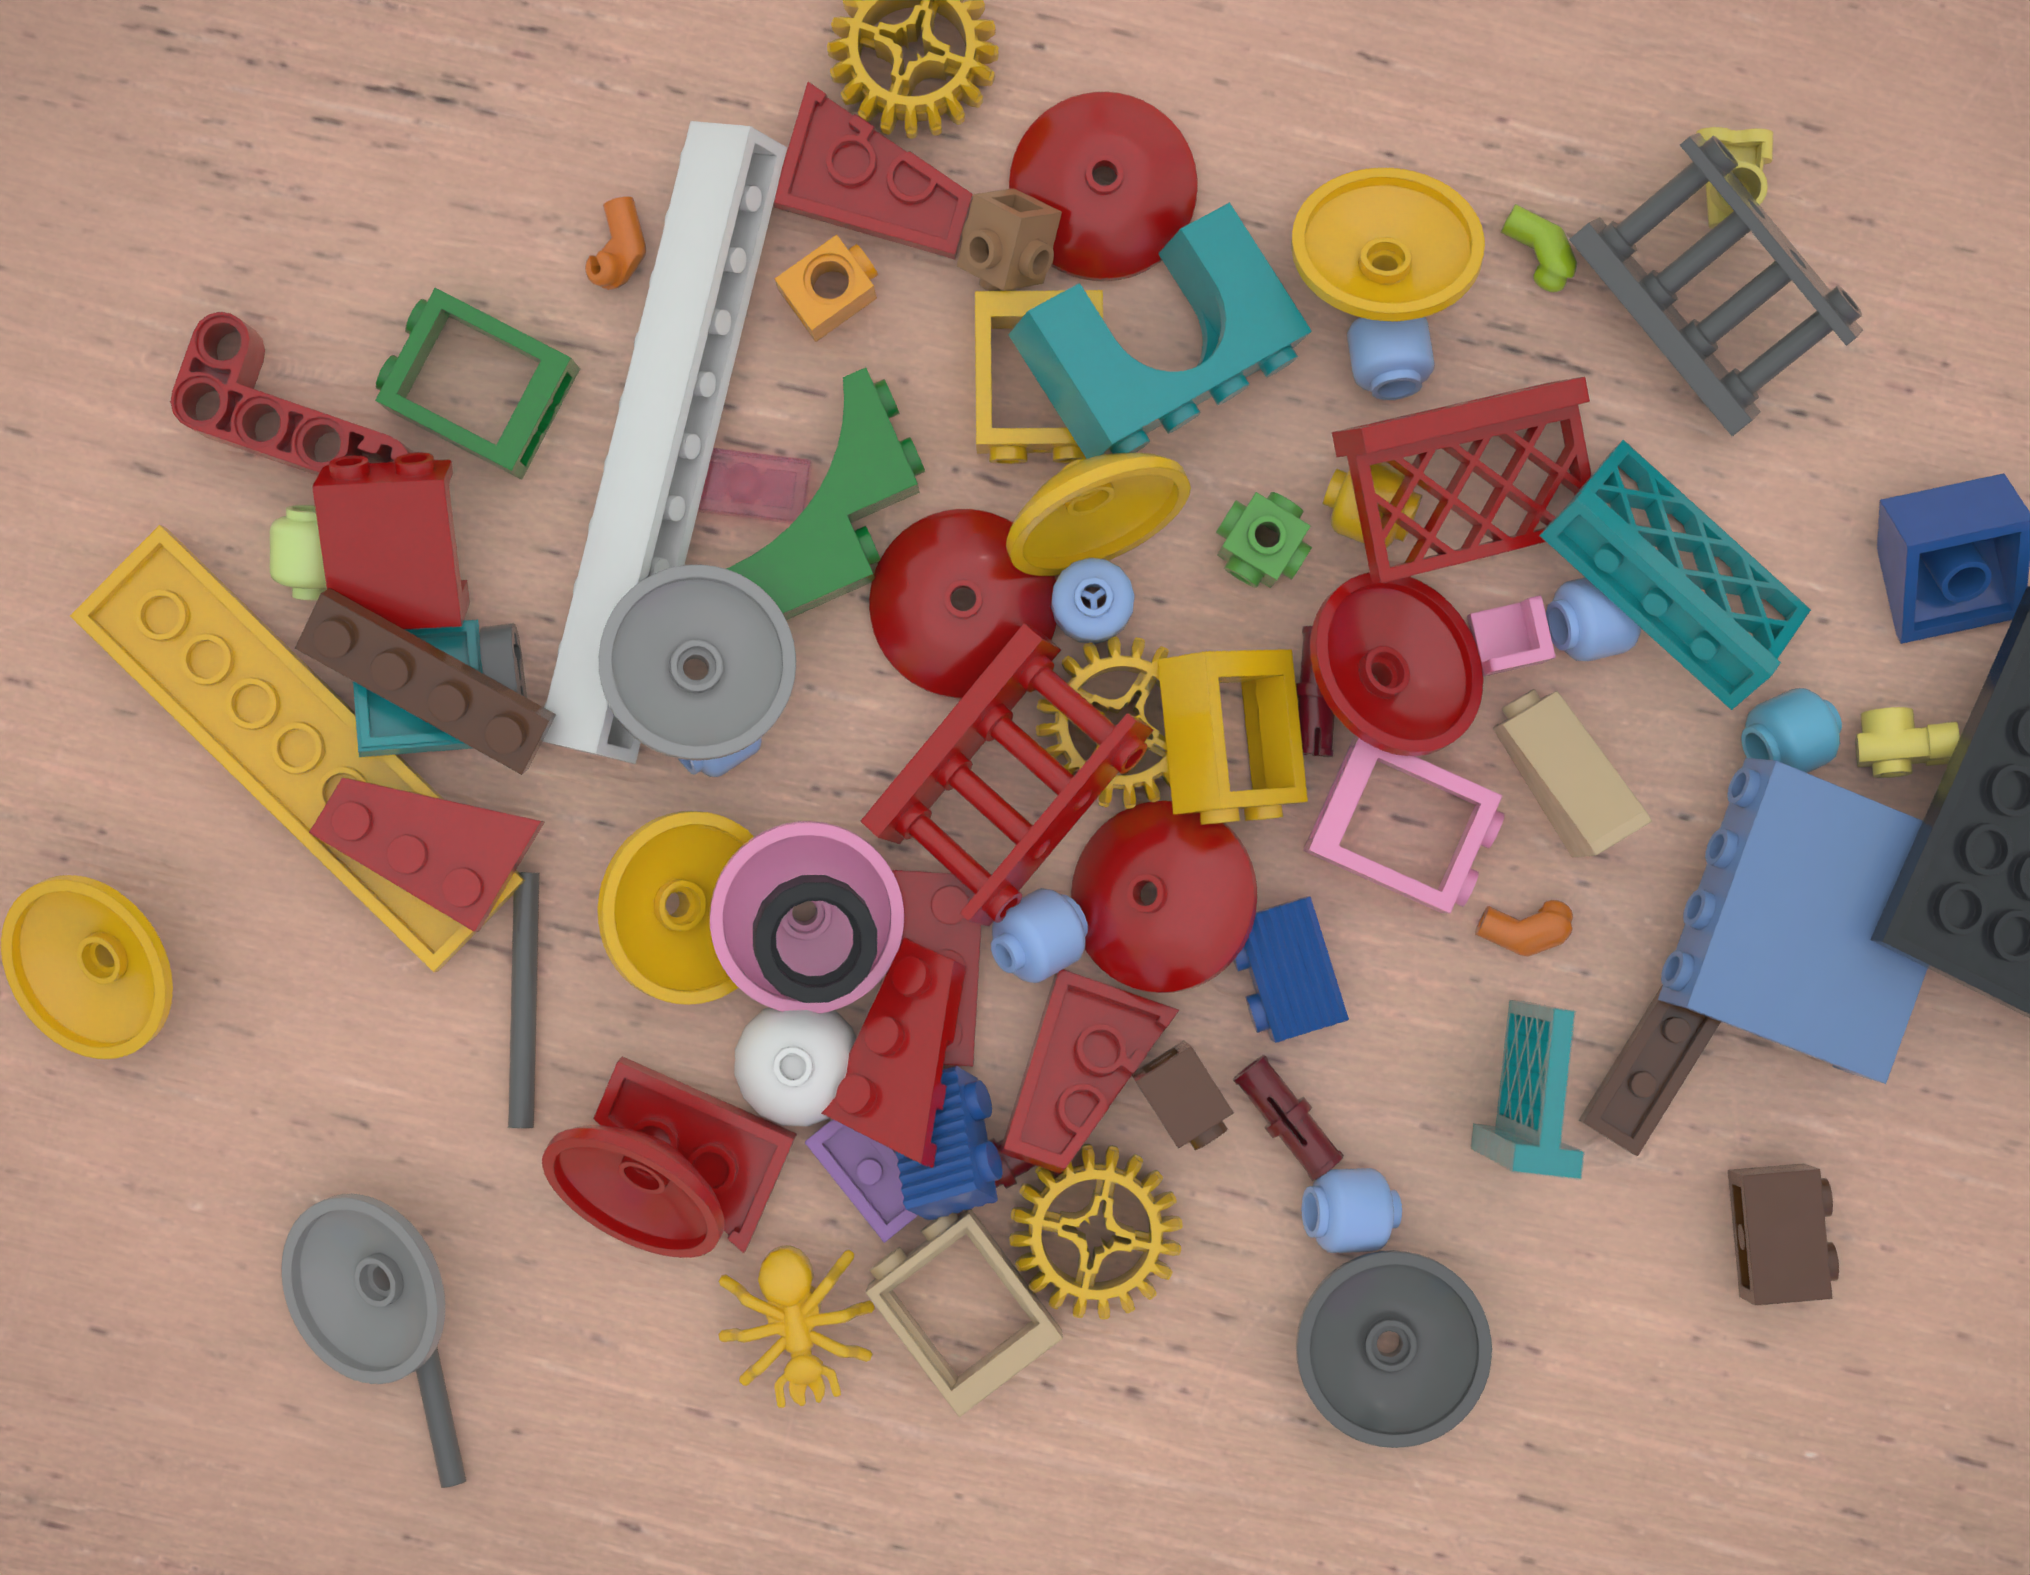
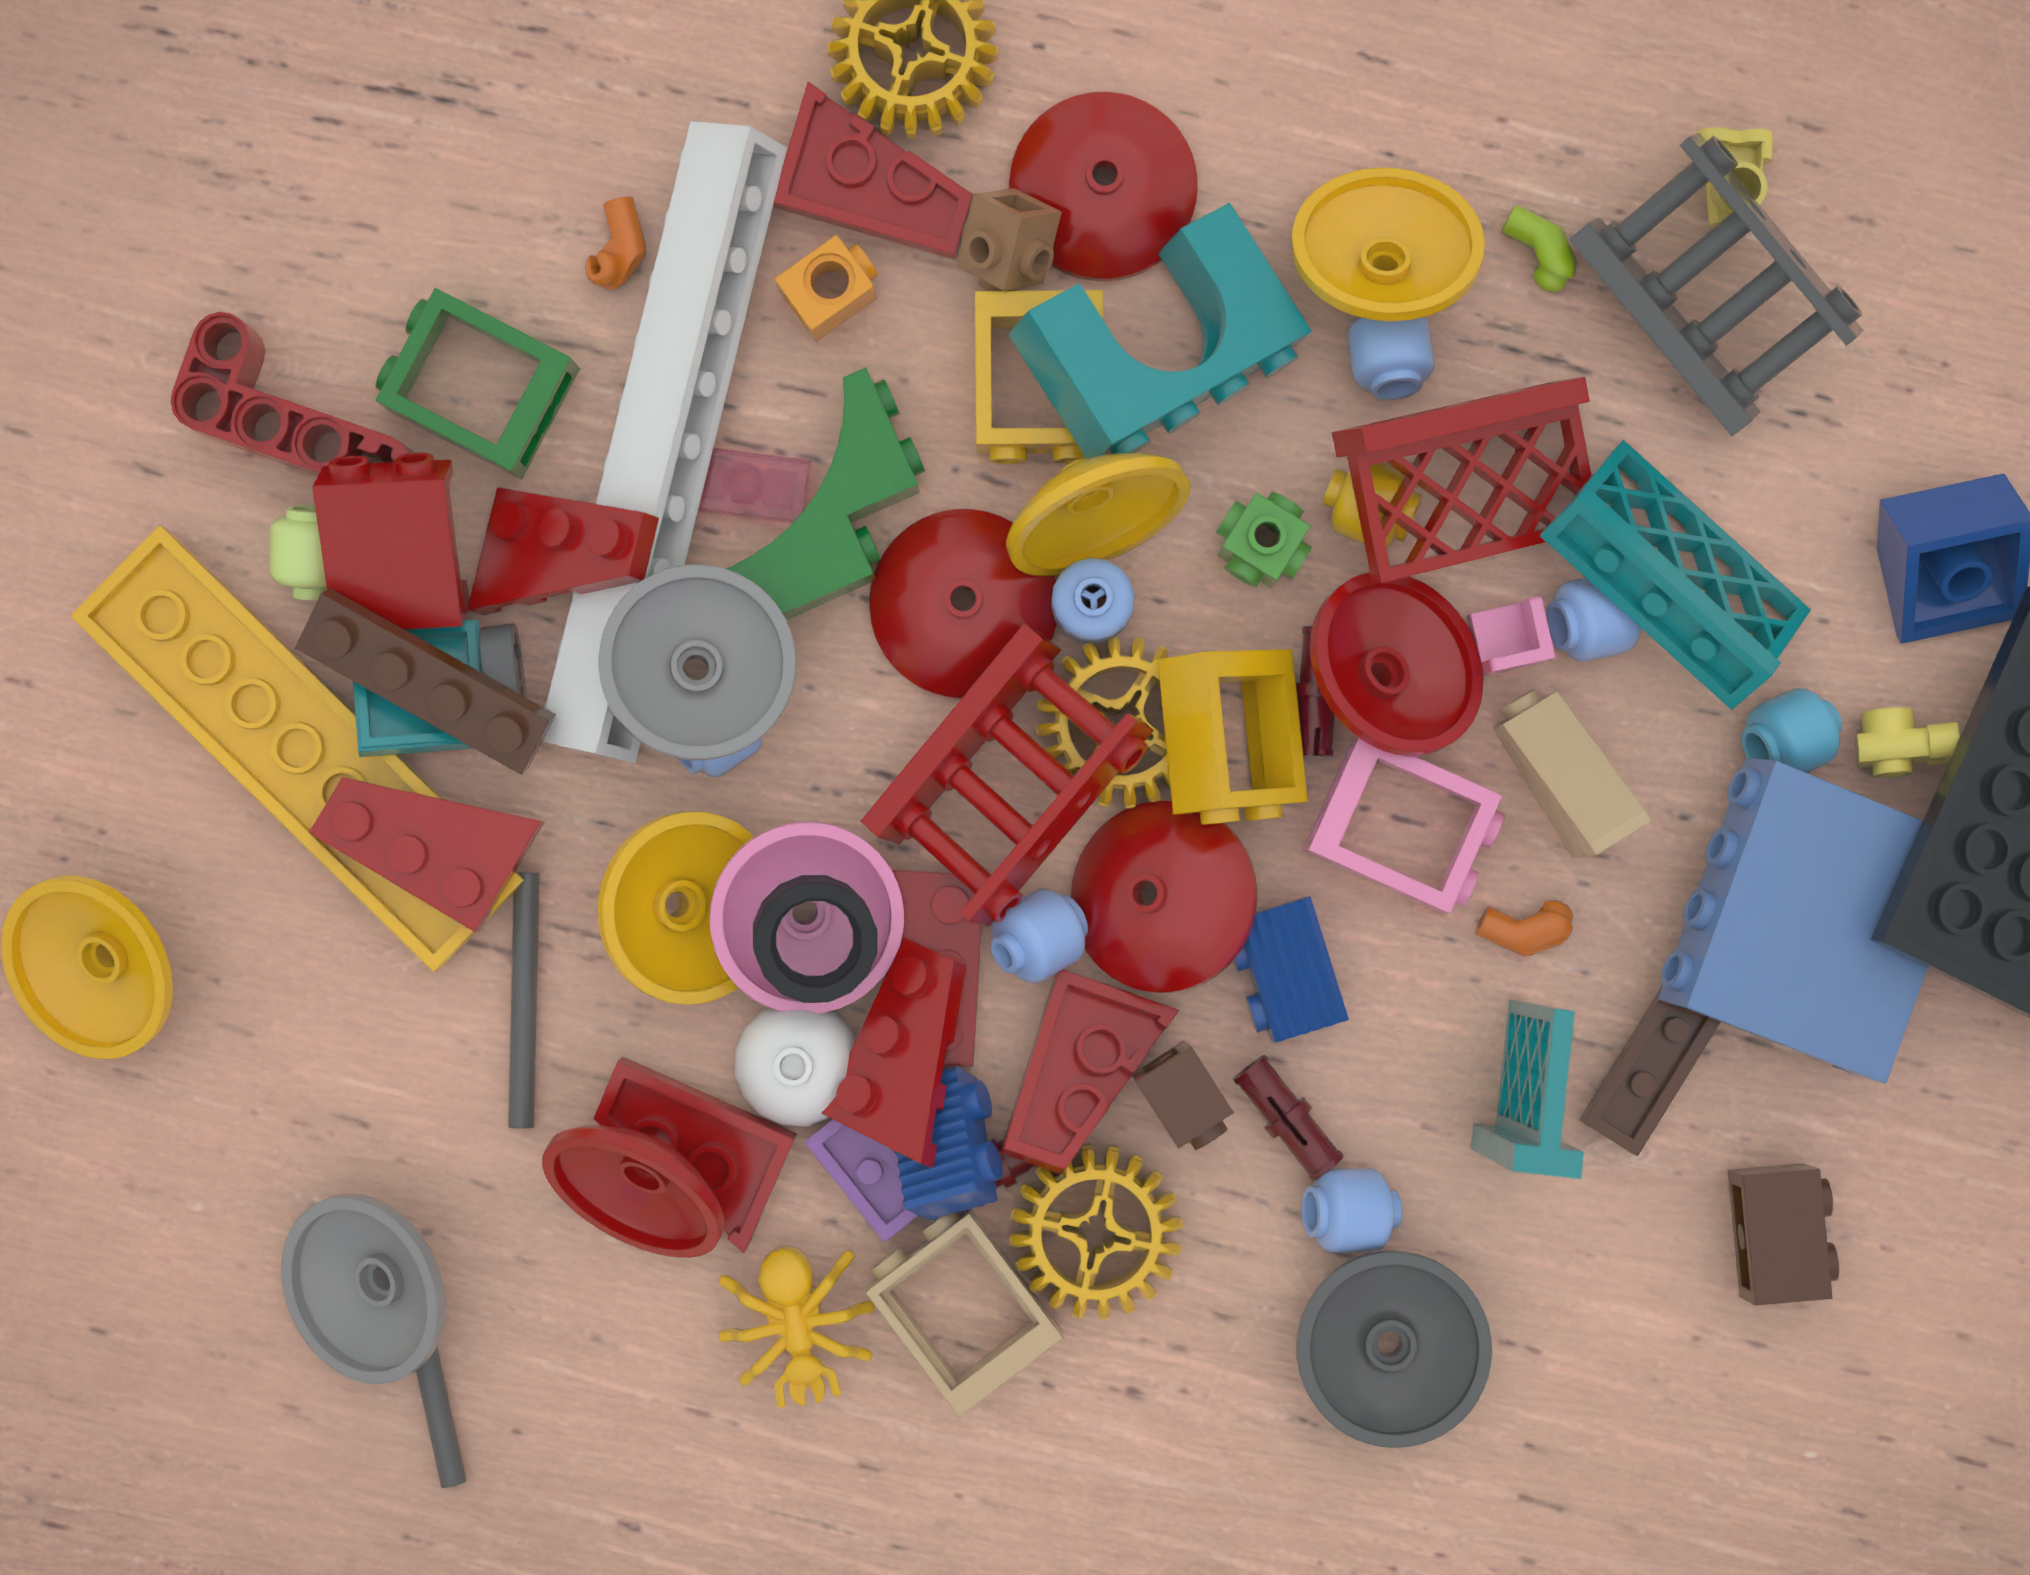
none -> red wing [467,487,659,615]

